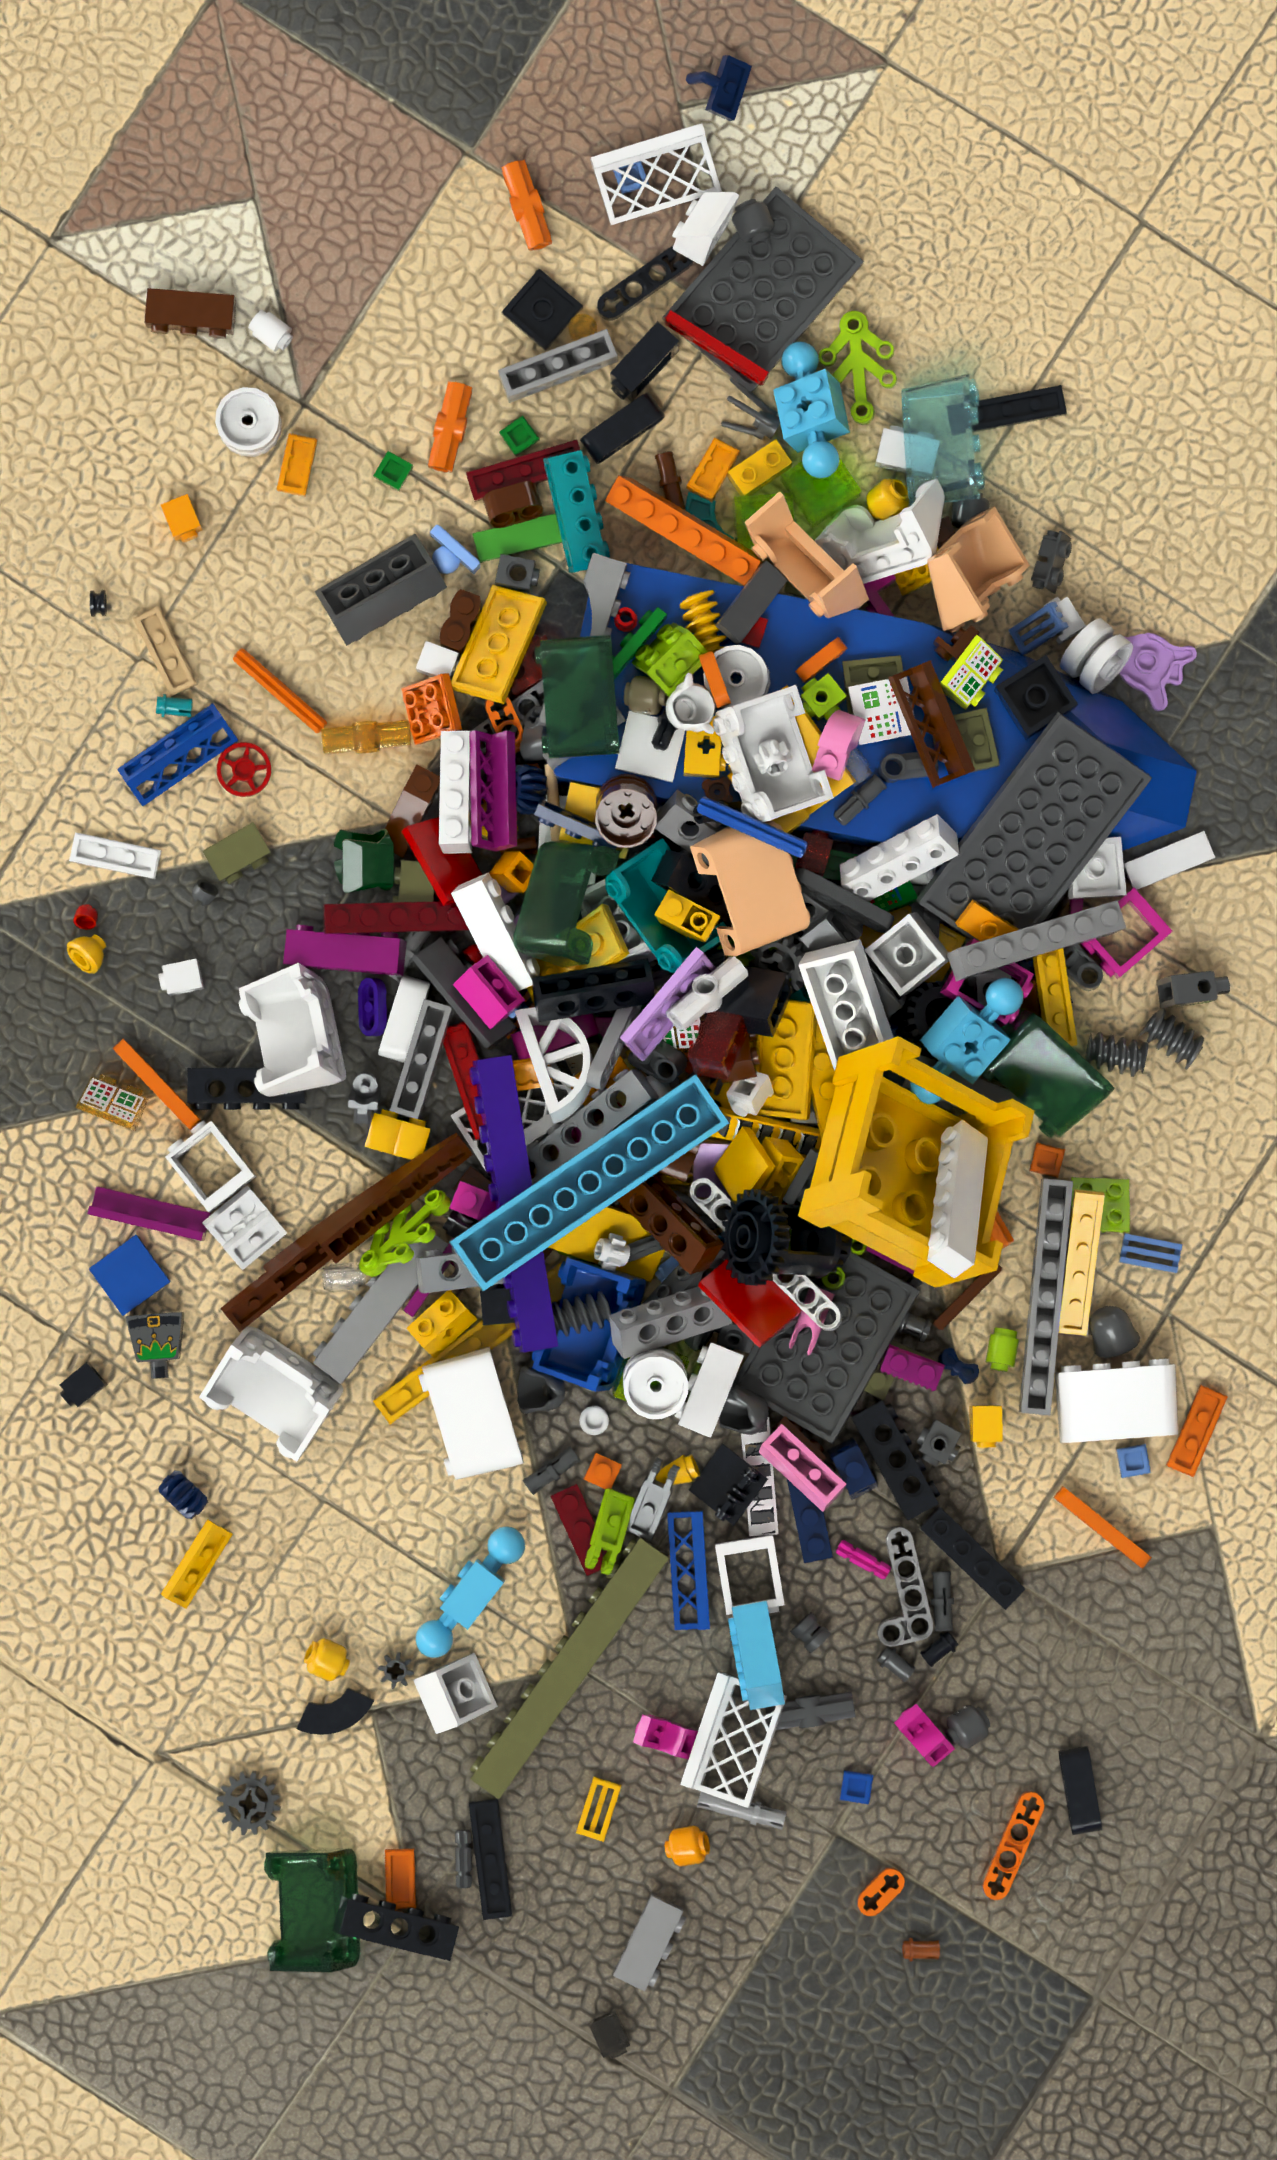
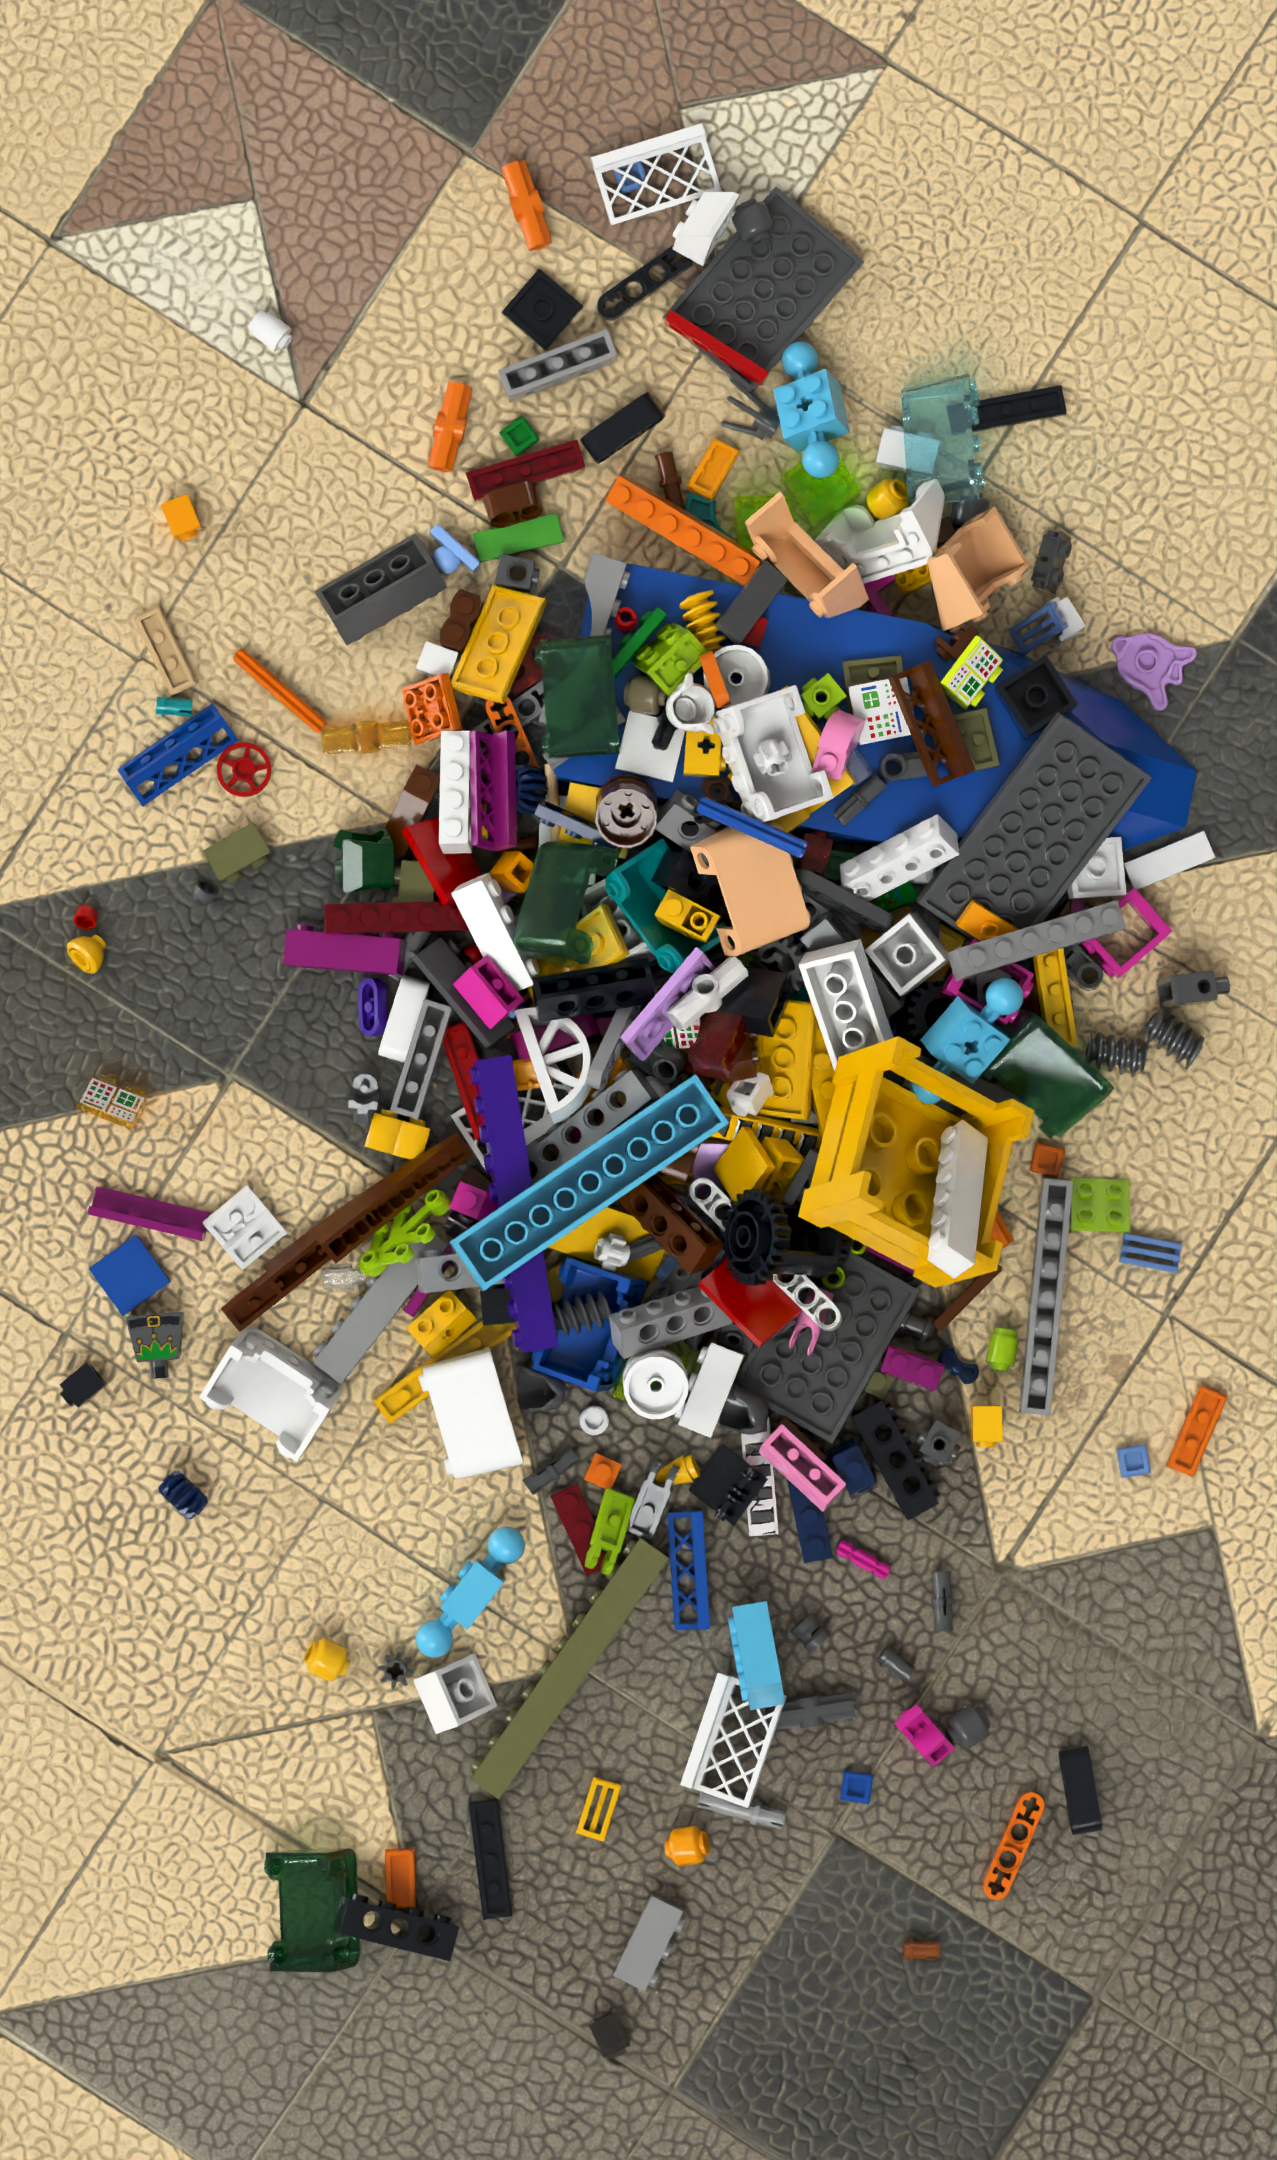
white tile [69,832,162,879] -> none
black bush [90,590,107,617] -> none
orange beam [113,1038,201,1130] -> none
reddish brown brick [144,288,236,339] -> none
white brick [158,959,204,996] -> none
yellow plate [161,1519,233,1609] -> none
white window [165,1120,257,1213] -> none
black brick [187,1068,306,1110] -> none
white wheel [215,387,282,457] -> none
dark grey gear [217,1771,281,1835] -> none
white windscreen [239,963,346,1097] -> none
light orange plate [276,433,318,497] -> none
black tile [296,1688,375,1735] -> none
green plate [373,451,413,491] -> none
dark grey axle [455,1830,472,1888] -> none
dark grey piece [520,705,561,764] -> none
teal brick [543,450,610,573] -> none
clear yellow tile [568,314,597,341] -> none
black window [610,321,679,402] -> none
dark pink brick [633,1714,698,1759] -> none
dark blue plate [686,55,752,121] -> none
white window [715,1535,785,1615] -> none
yellow brick [727,439,792,500] -> none
orange beam [795,637,848,683] -> none
lime plant [819,311,897,425] -> none
orange beam [857,1867,905,1916] -> none
light grey beam [877,1526,933,1647] -> none
black brick [919,1506,1025,1610] -> none
black pin [920,1631,959,1667] -> none
orange beam [1053,1486,1152,1569] -> none
white windscreen [1055,1359,1178,1443] -> none
yellow plate [1058,1189,1105,1336] -> none
white wheel [1060,618,1133,694] -> none
dark grey hair [1090,1306,1140,1358] -> none

